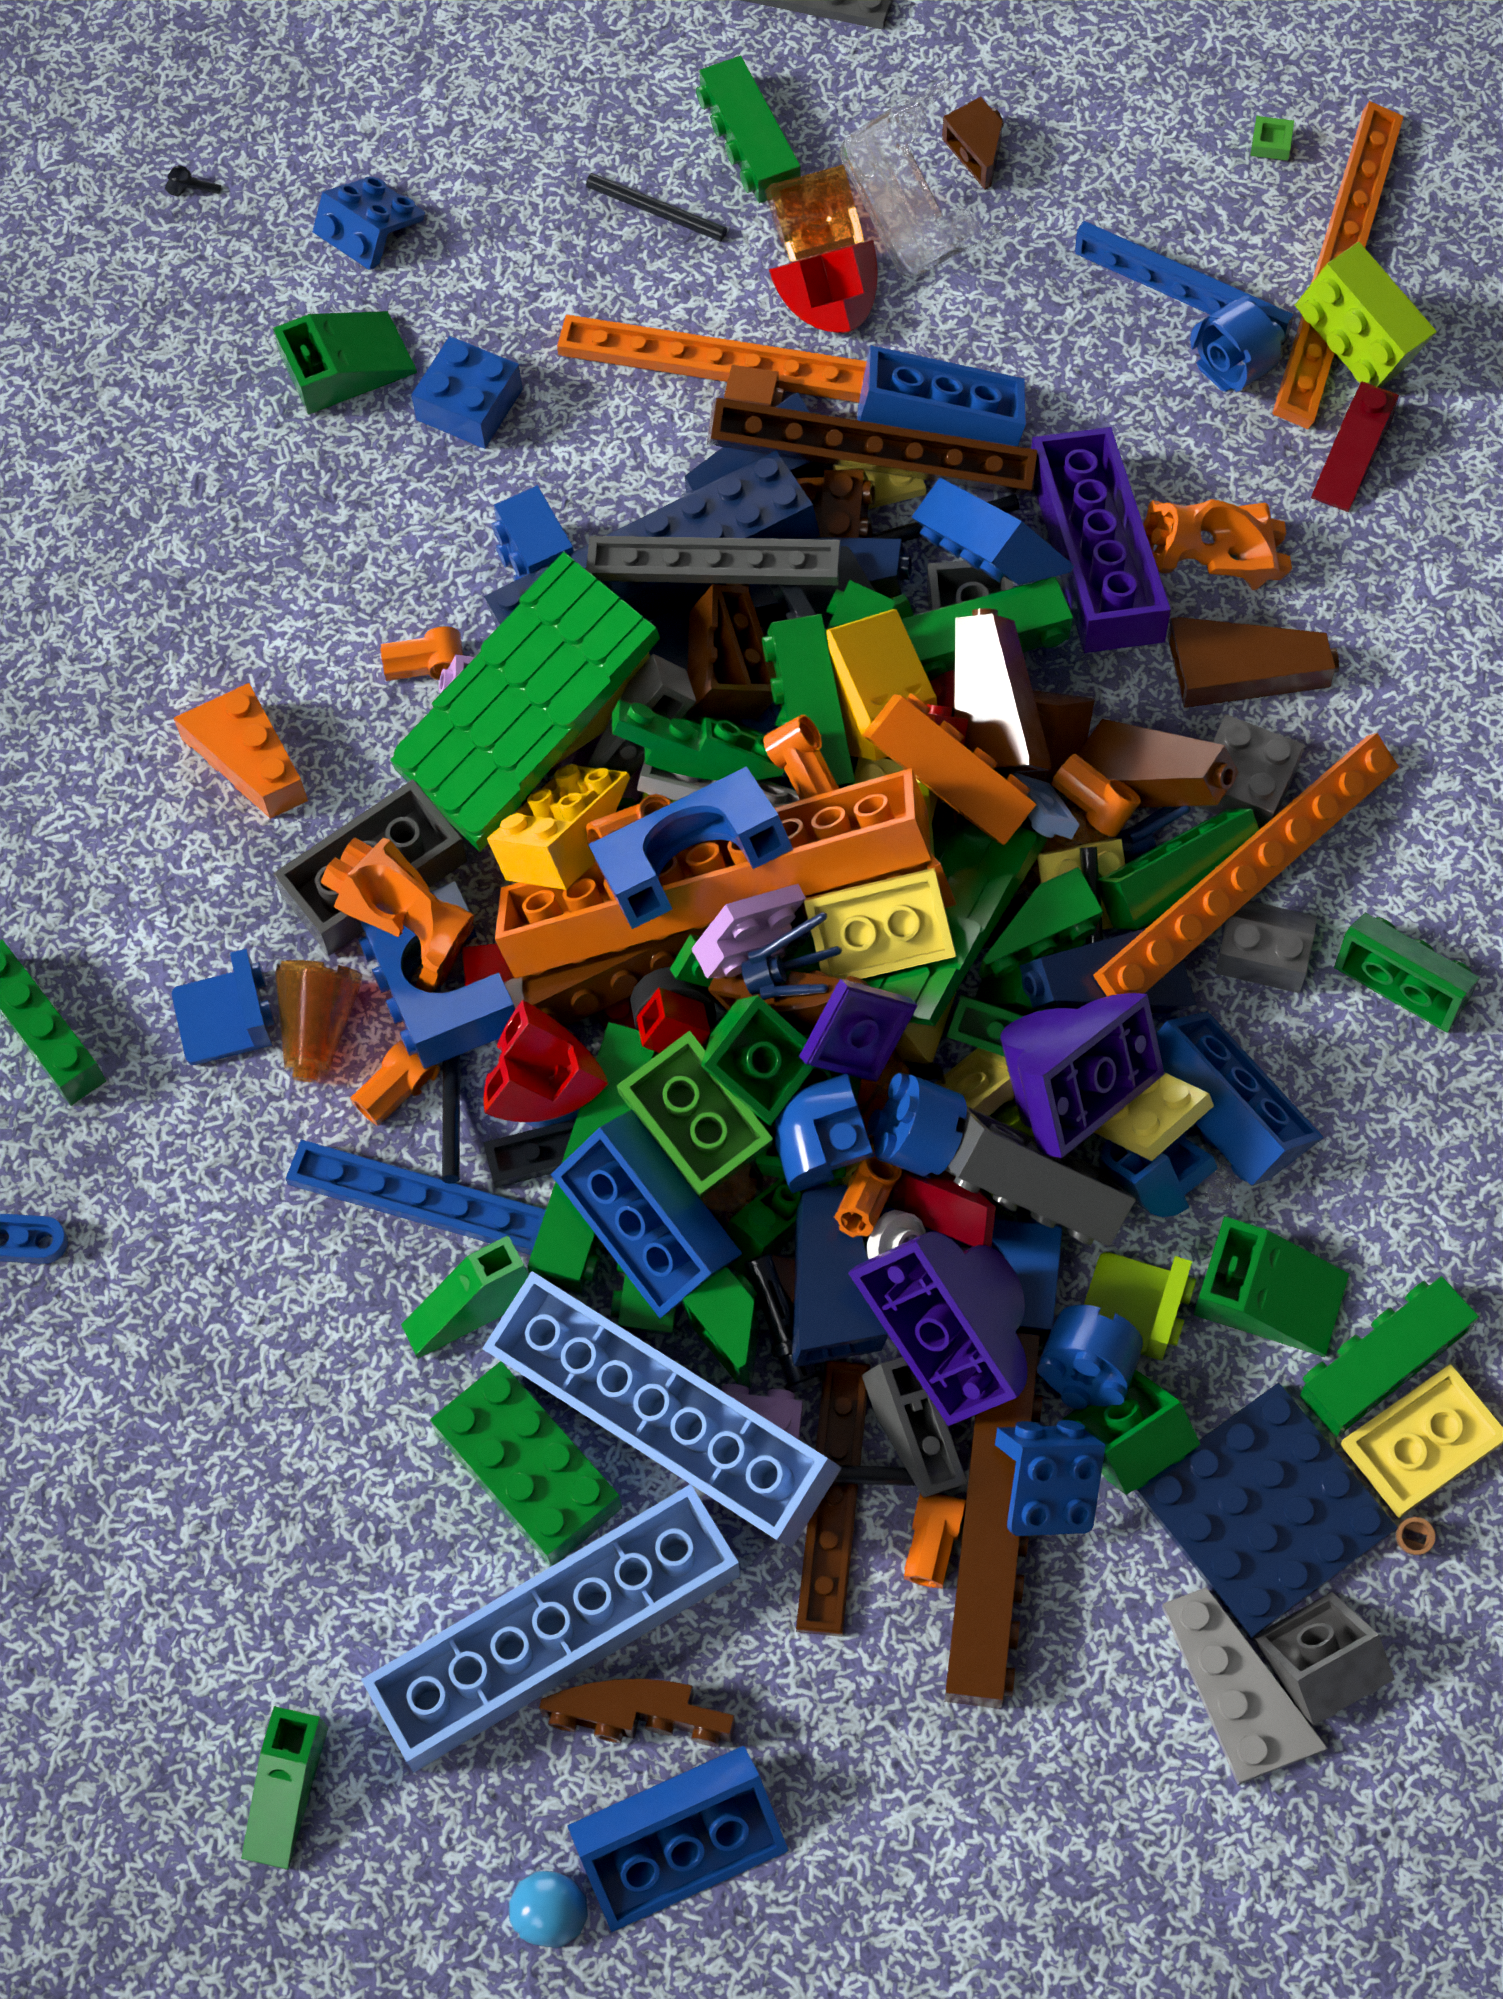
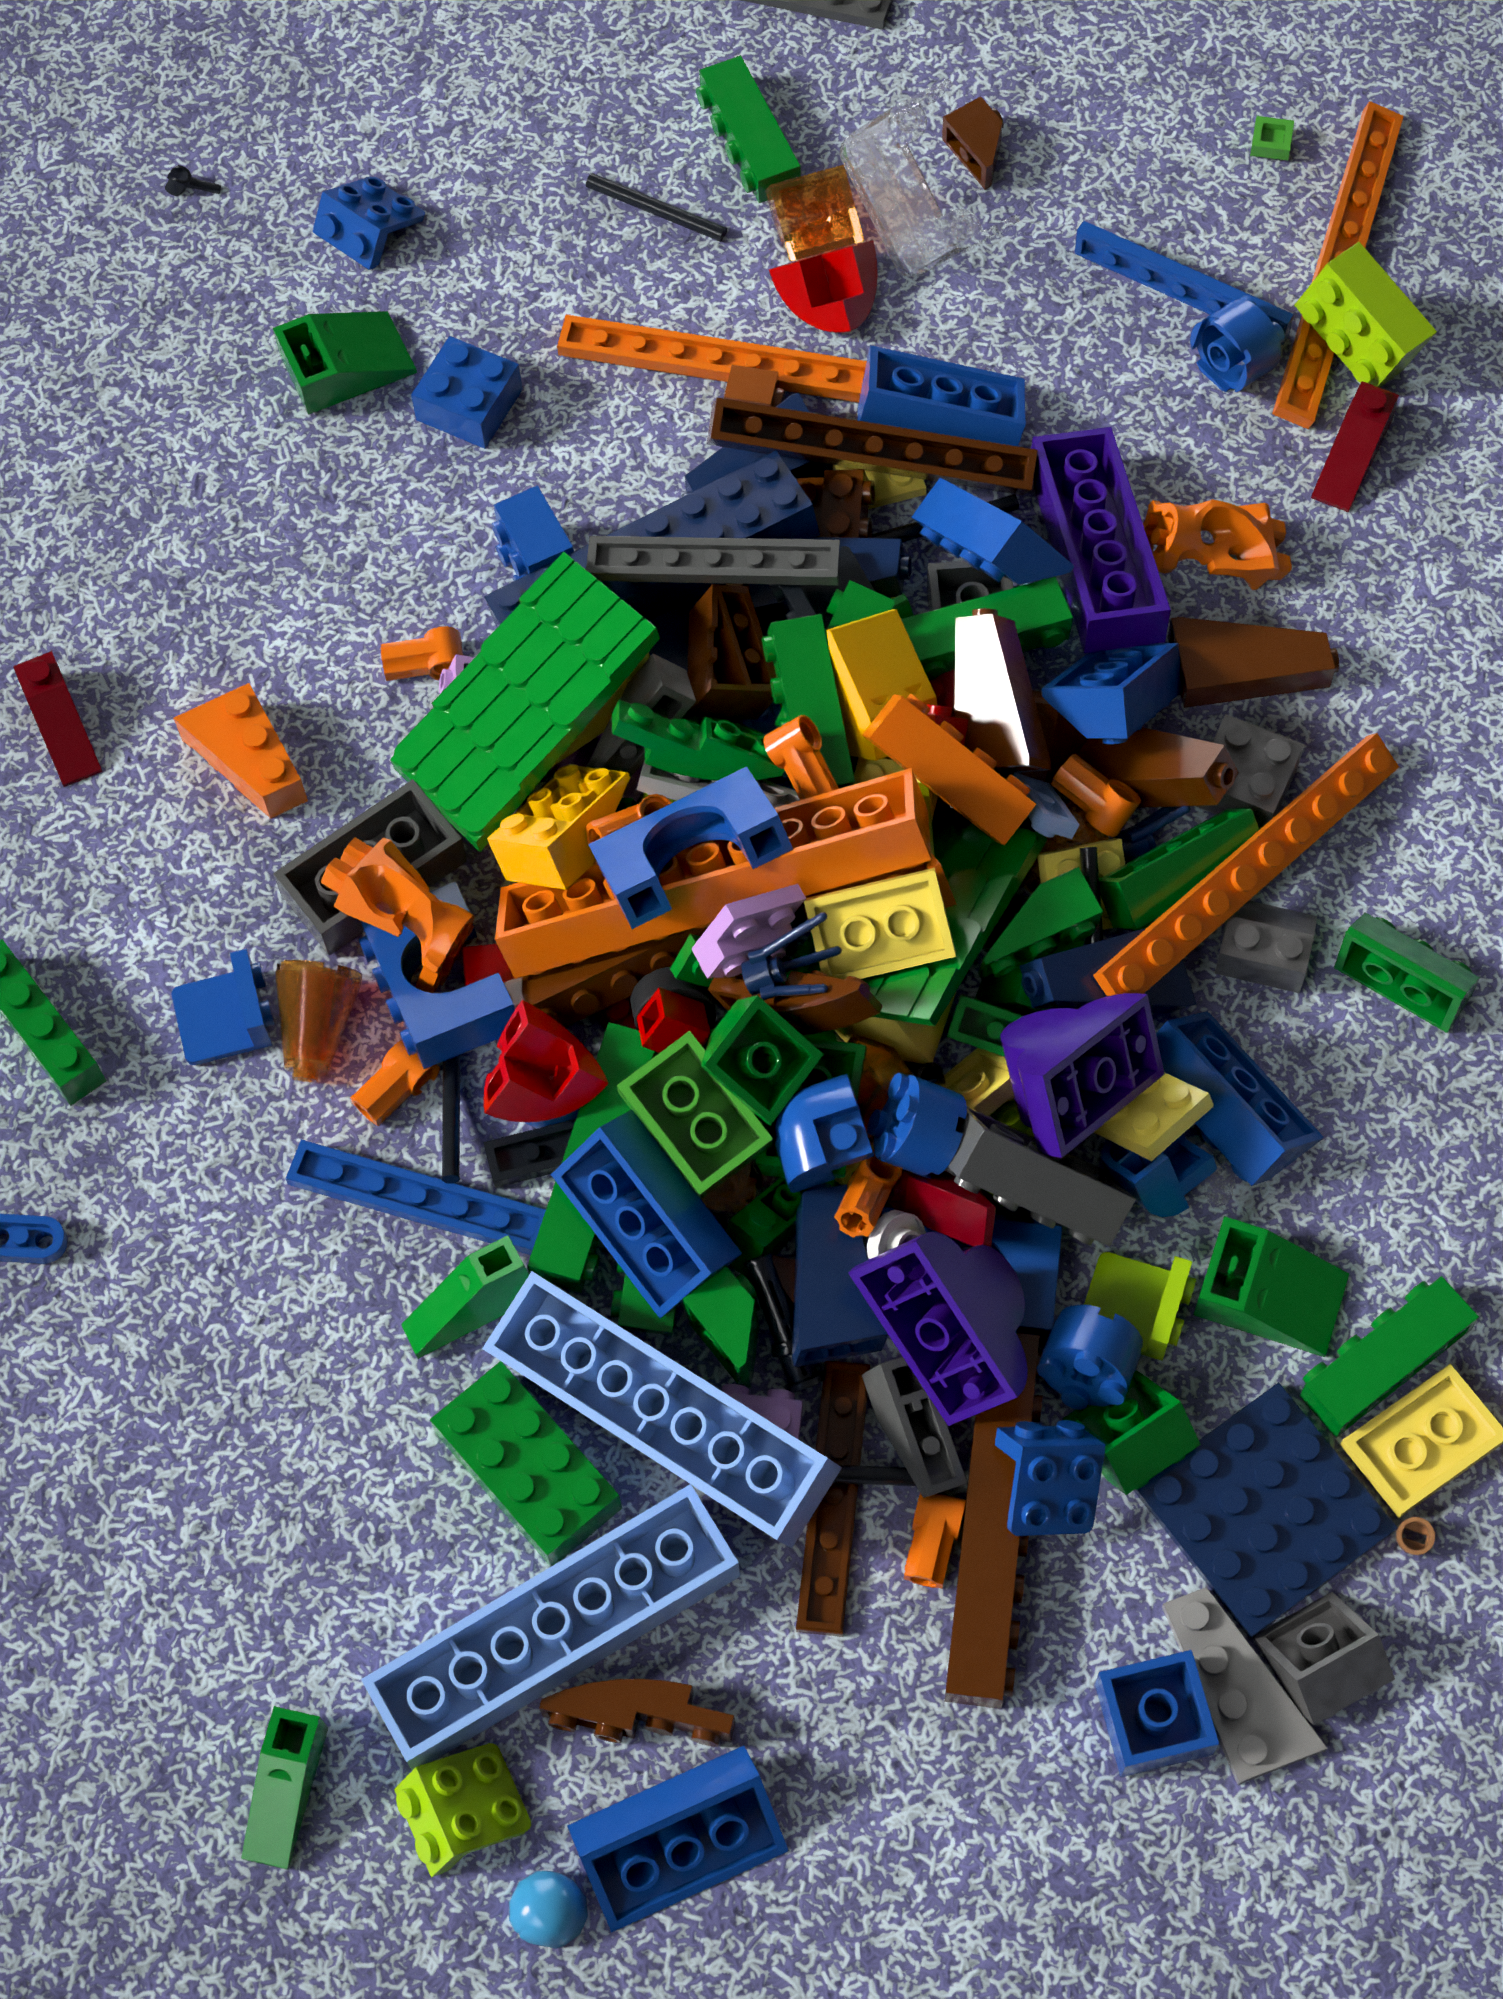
dark purple plate [799,978,918,1082] -> none
none -> dark red slope [13,651,103,787]
none -> lime bracket [394,1743,531,1878]
none -> blue slope [1042,643,1182,744]
none -> blue brick [1095,1650,1219,1777]

